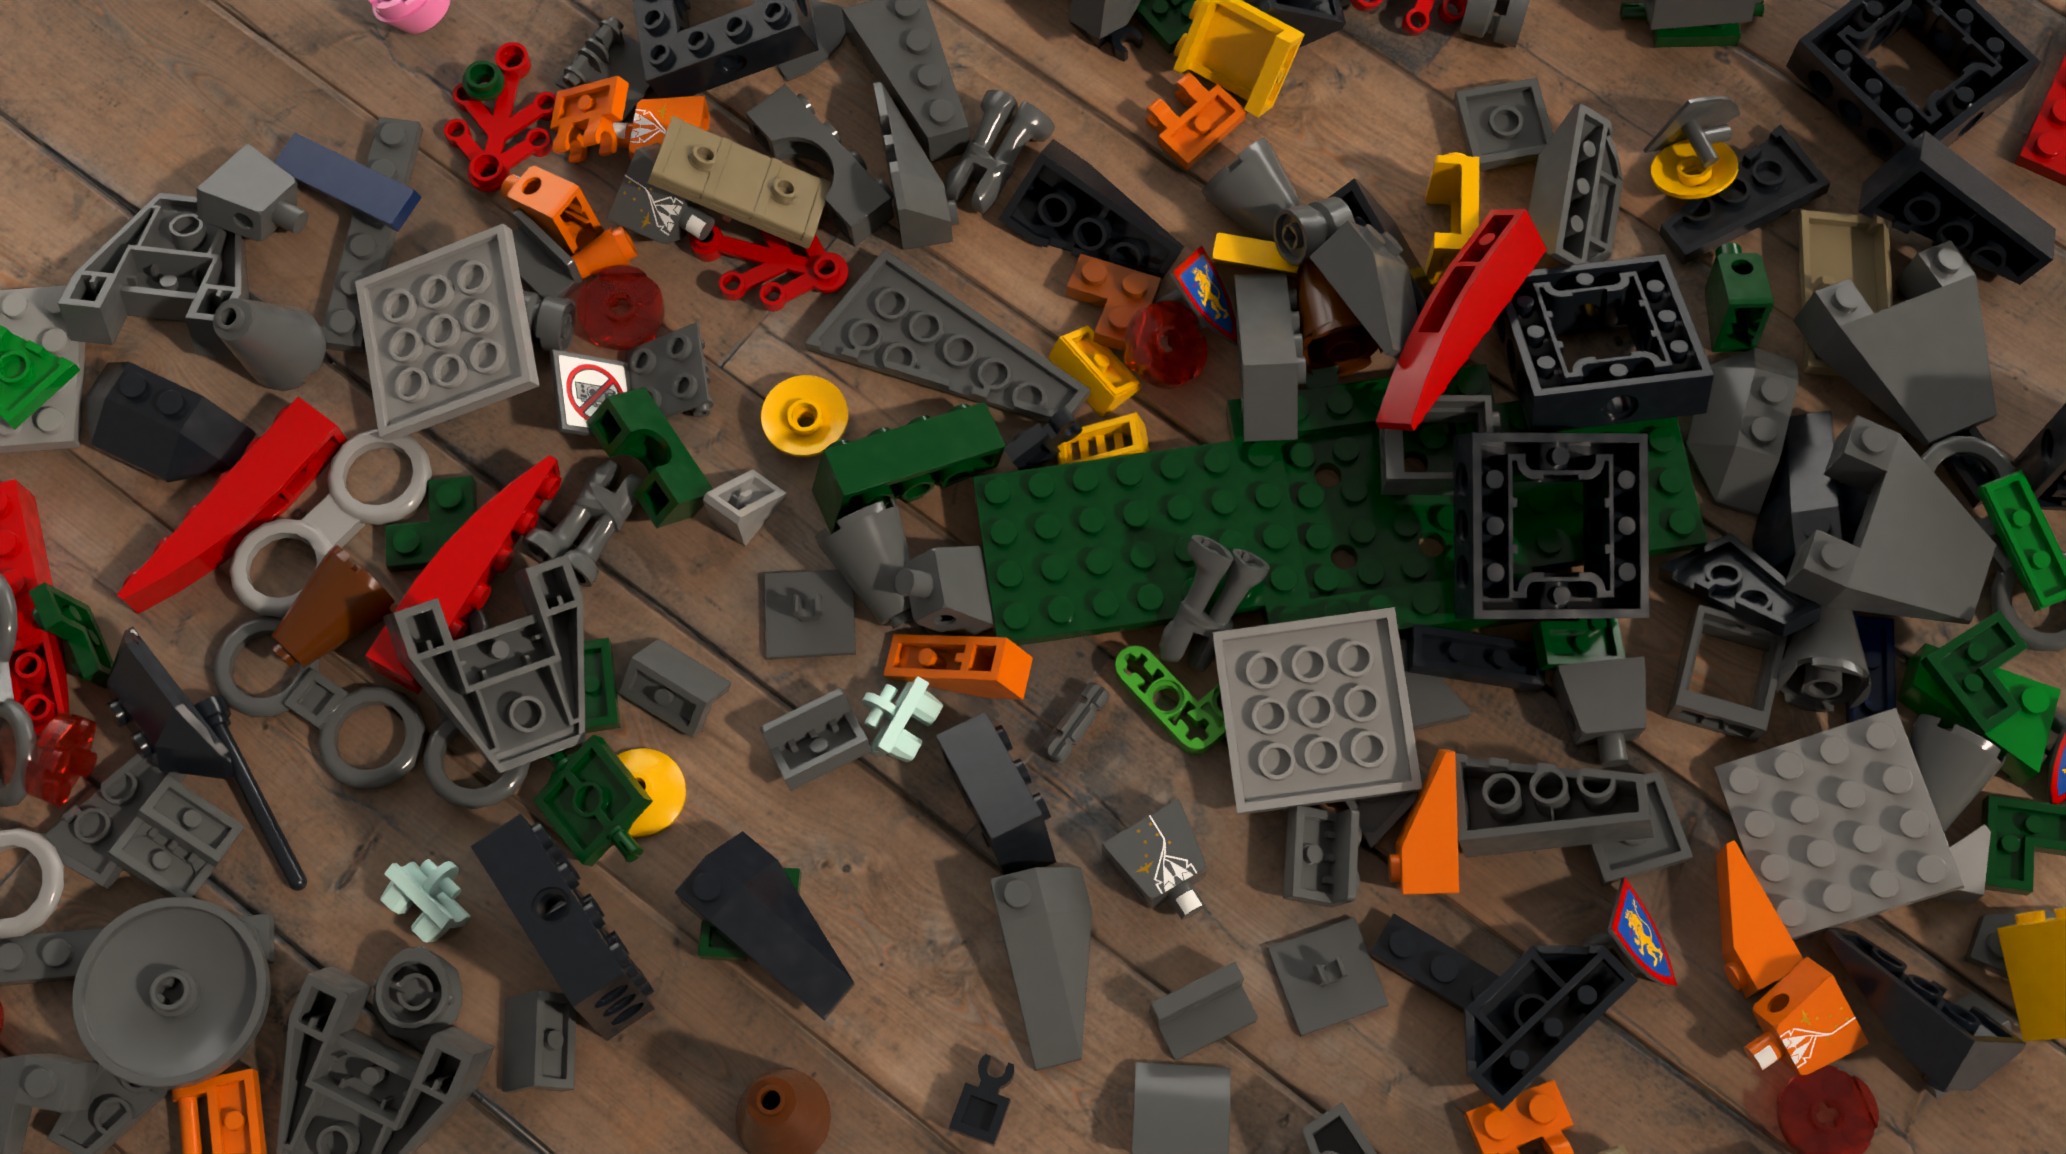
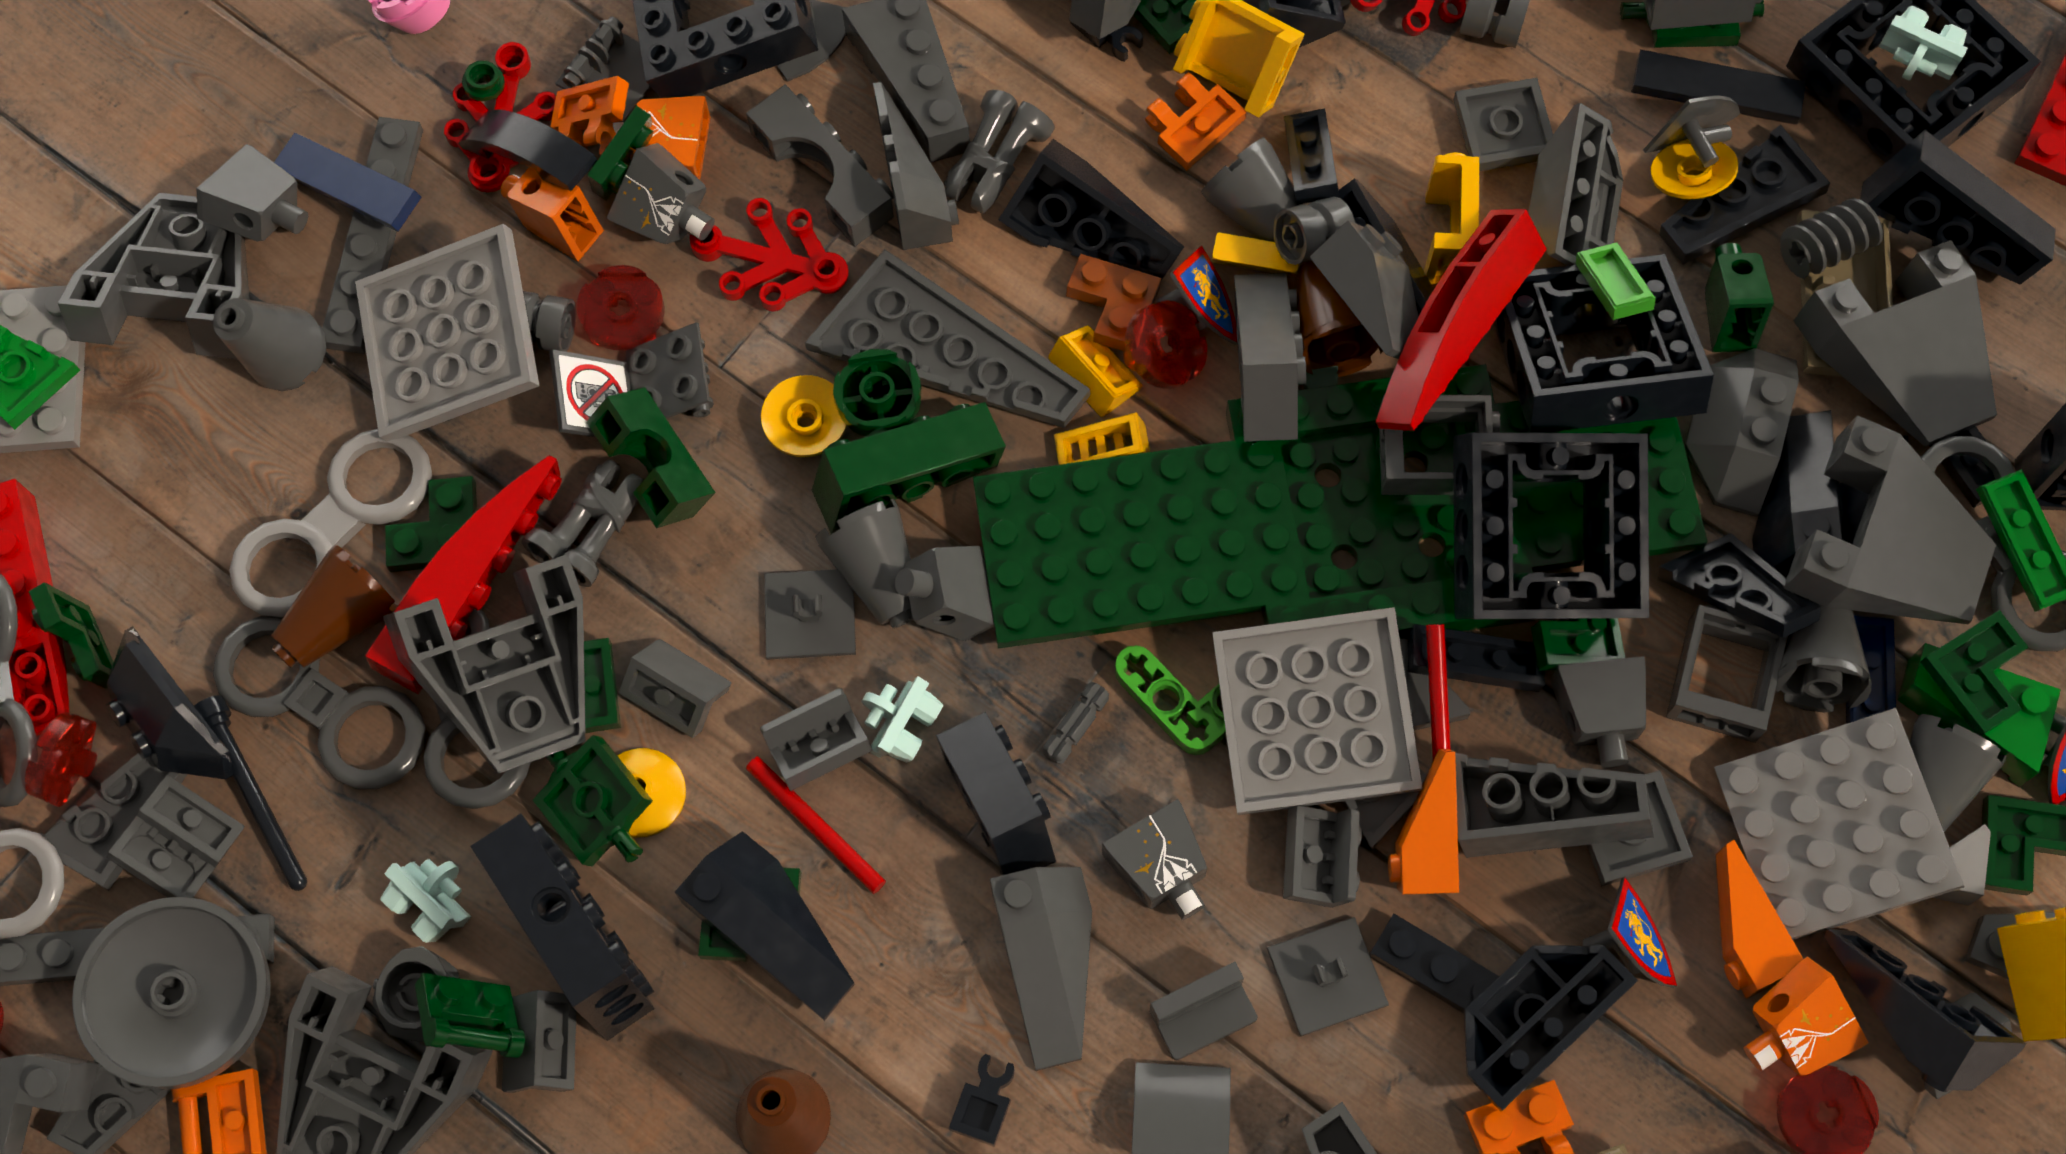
black wedge [85,362,256,482] -> none
red slope [116,396,348,614] -> none
dark grey panel [512,208,584,300] -> none
orange cone [571,226,638,279] -> none
dark tan container [647,116,831,249] -> none
light grey slope [703,469,787,546] -> none
orange slope [883,634,1033,700] -> none
black plate [1003,407,1082,470] -> none
dark grey piece [1159,535,1270,672] -> none
none -> dark green plate [415,973,525,1058]
none -> black slope [458,110,597,191]
none -> dark green plate [587,105,654,201]
none -> red bar [746,756,886,894]
none -> dark green cylinder [833,349,921,437]
none -> black plate [1284,108,1340,205]
none -> red bar [1426,624,1451,761]
none -> bright green tile [1575,242,1656,320]
none -> black tile [1631,49,1806,125]
none -> dark grey piece [1780,198,1883,279]
none -> light aqua hips [1879,6,1968,81]

